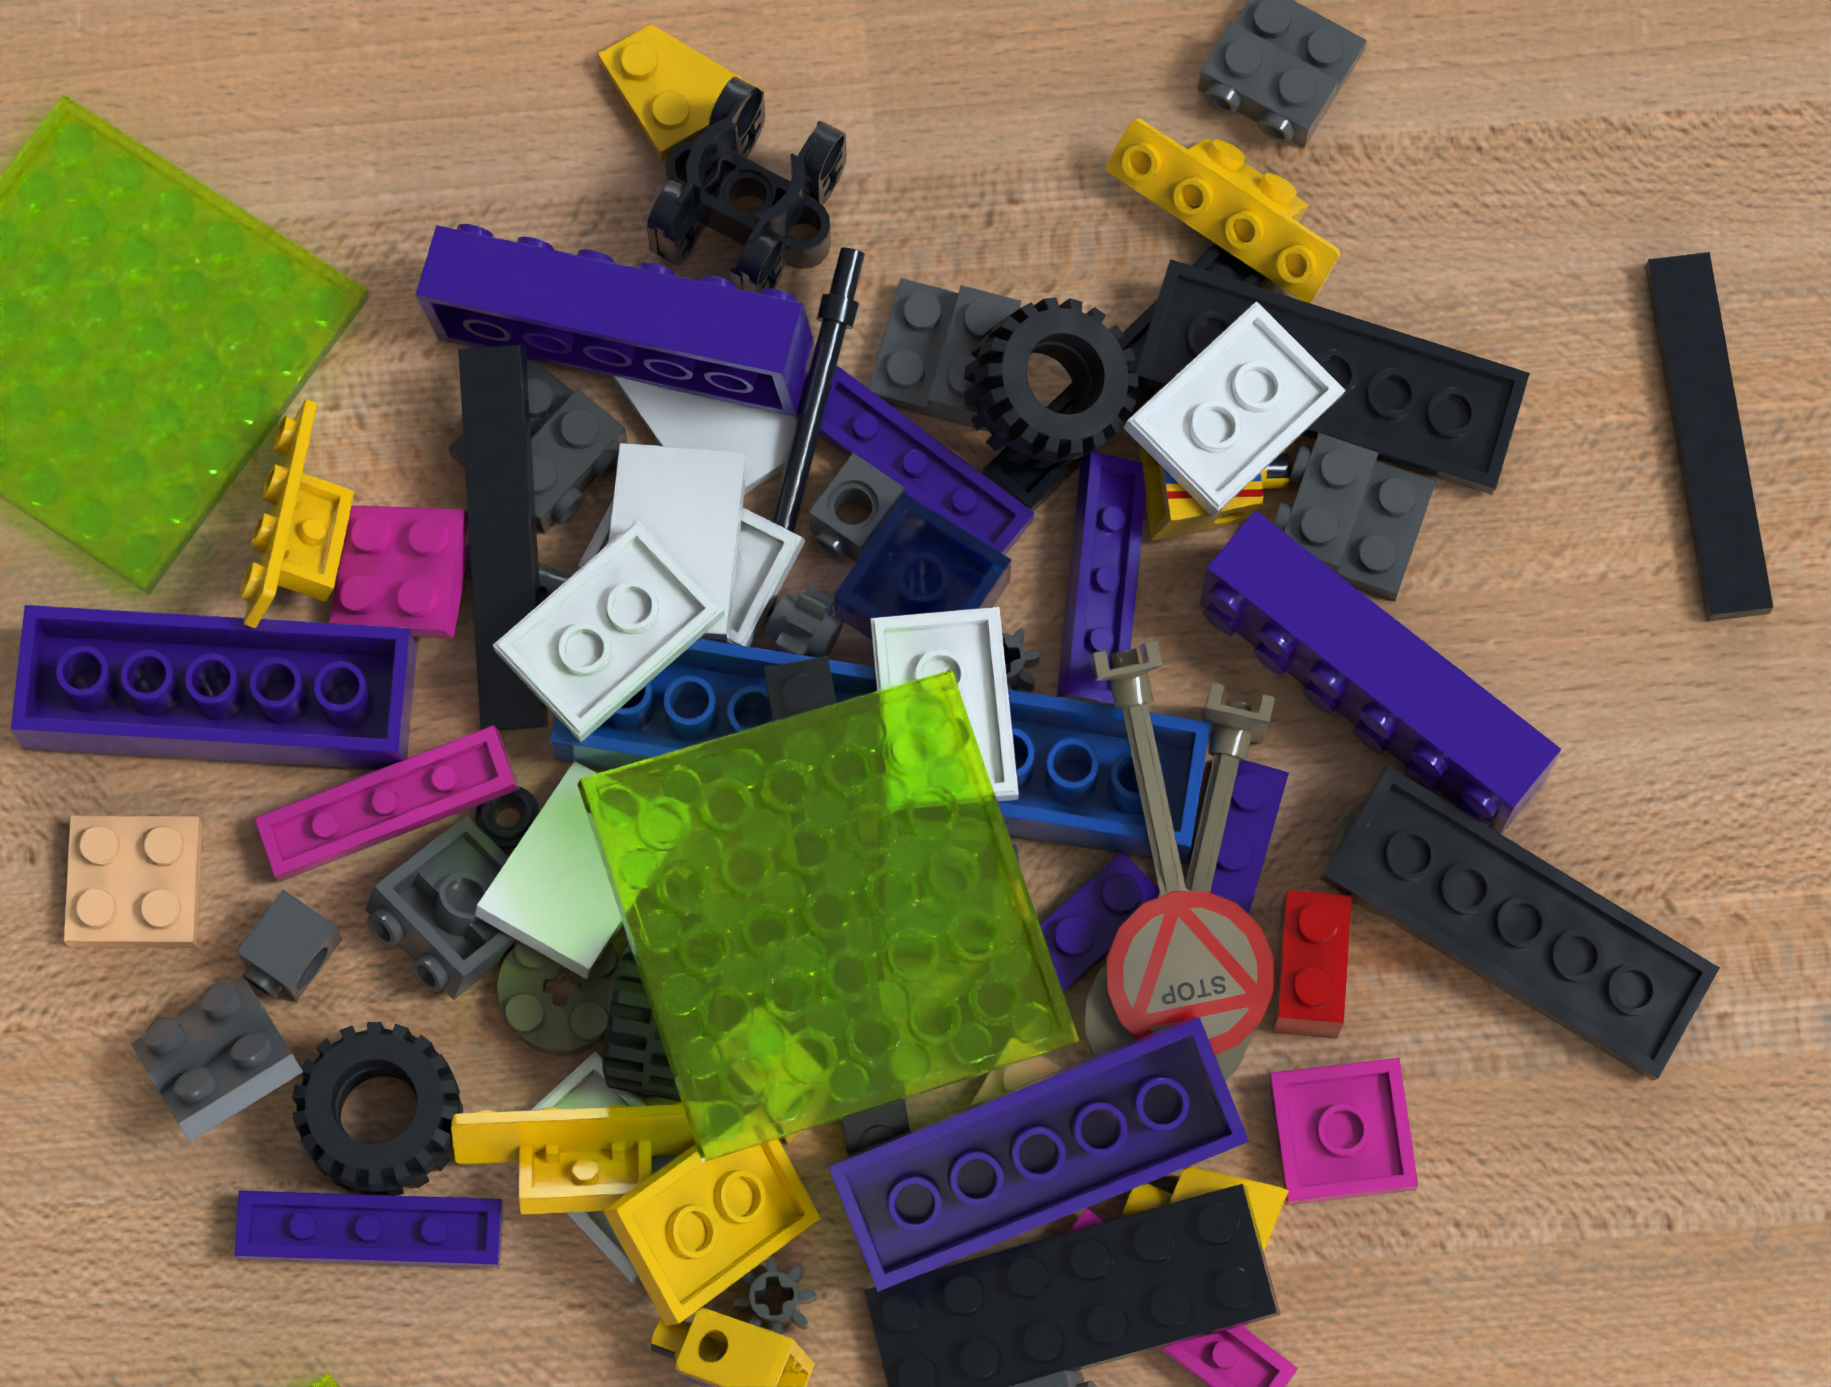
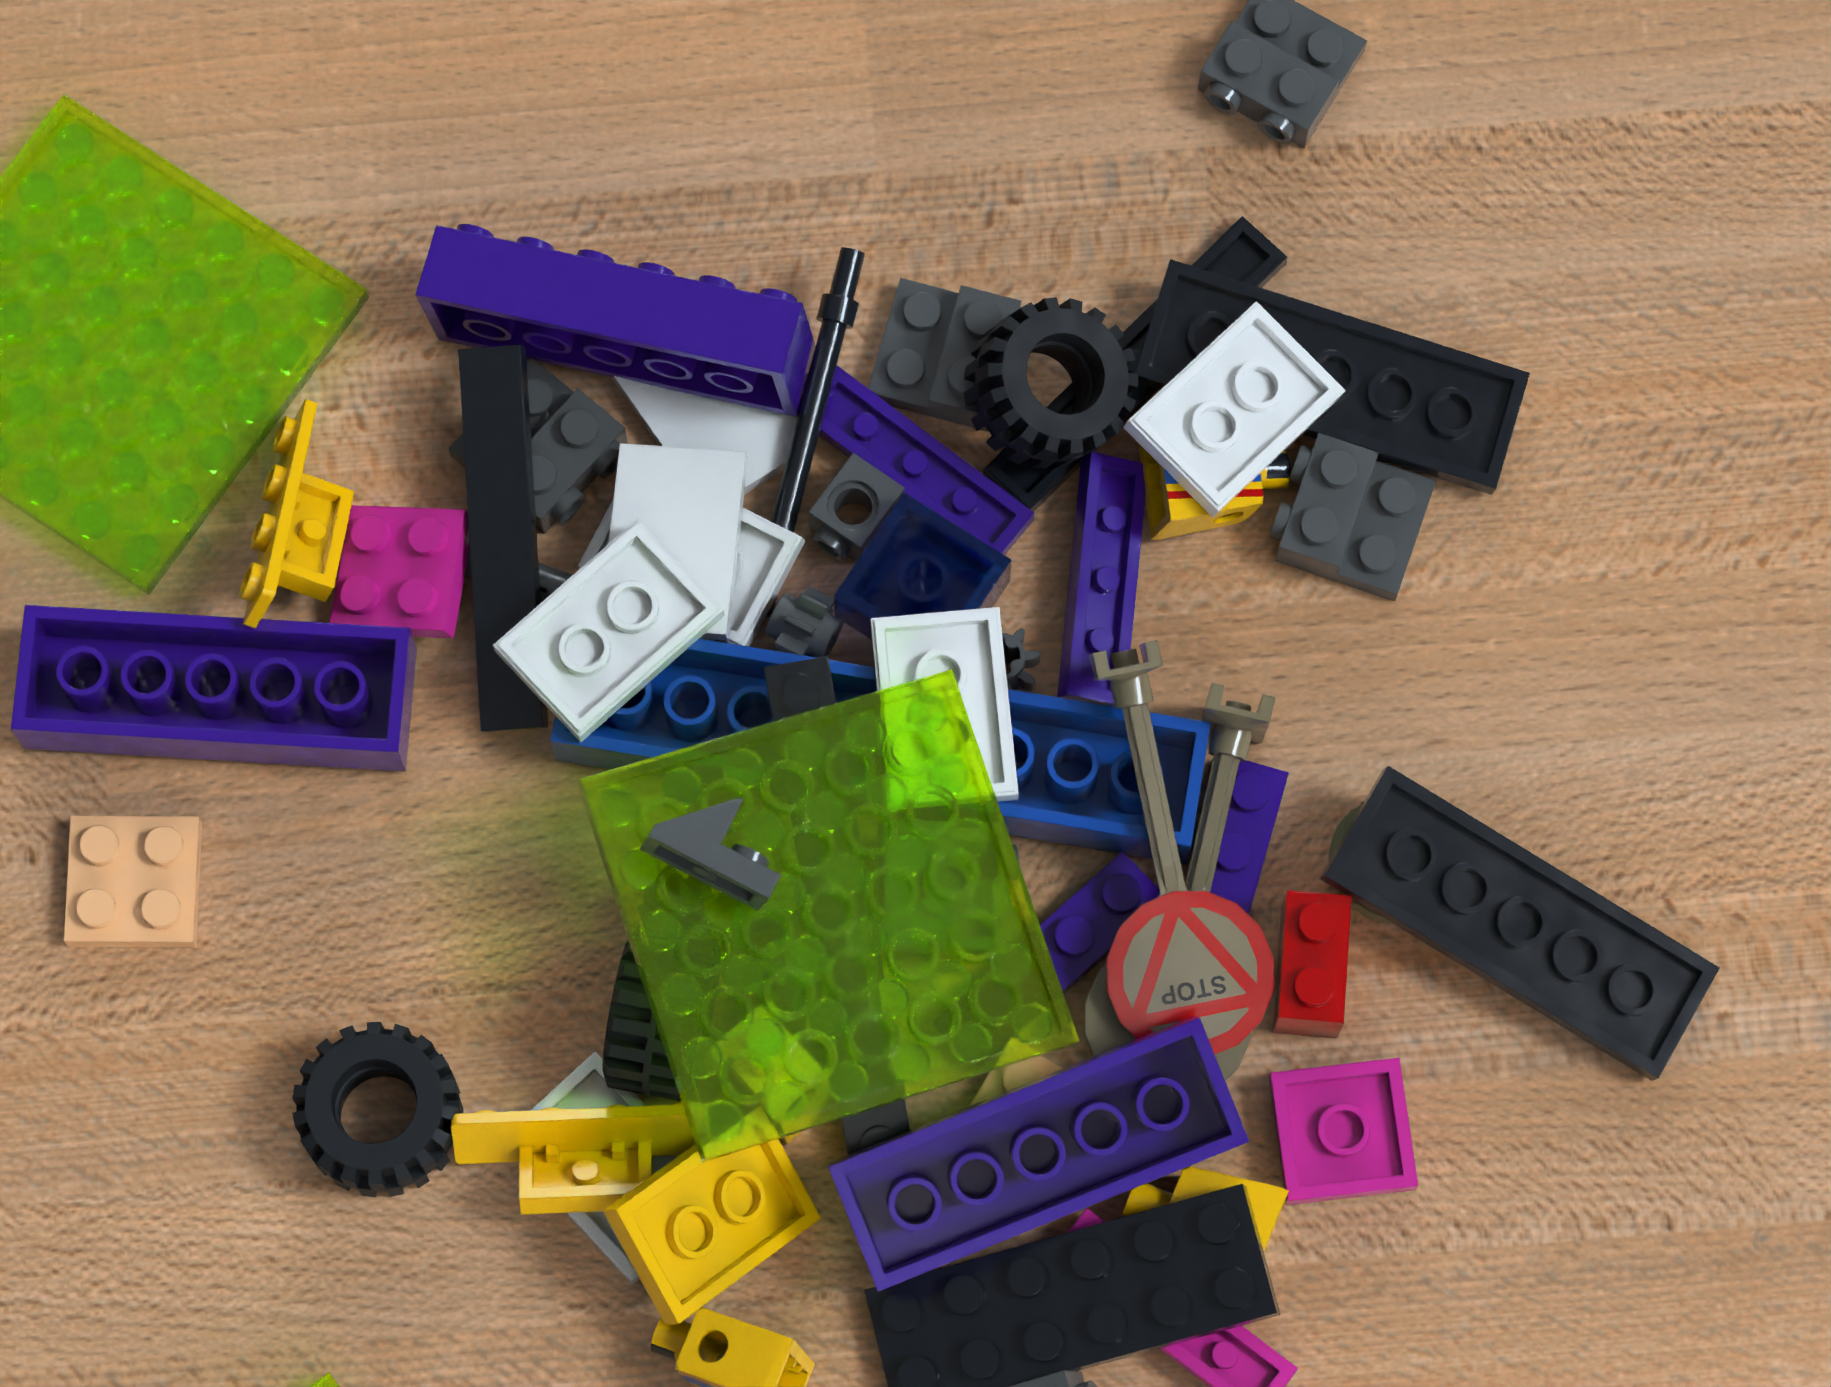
dark grey plate [131,975,303,1142] -> none
dark purple plate [234,1190,504,1268] -> none
dark grey brick [237,889,342,1002] -> none
dark pink plate [255,725,519,881] -> none
dark grey plate [365,815,517,1000] -> none
tile [475,761,685,979] -> none
black plate [476,786,540,849] -> none
olive plate [497,940,620,1056] -> none
yellow wing [598,24,759,161] -> none
black piece [647,76,847,294] -> none
dark grey gear [733,1257,816,1335] -> none
yellow bracket [1105,118,1341,303] -> none
dark purple brick [1200,510,1562,835] -> none
black tile [1645,252,1774,621] -> none
none -> dark grey slope [639,797,781,911]

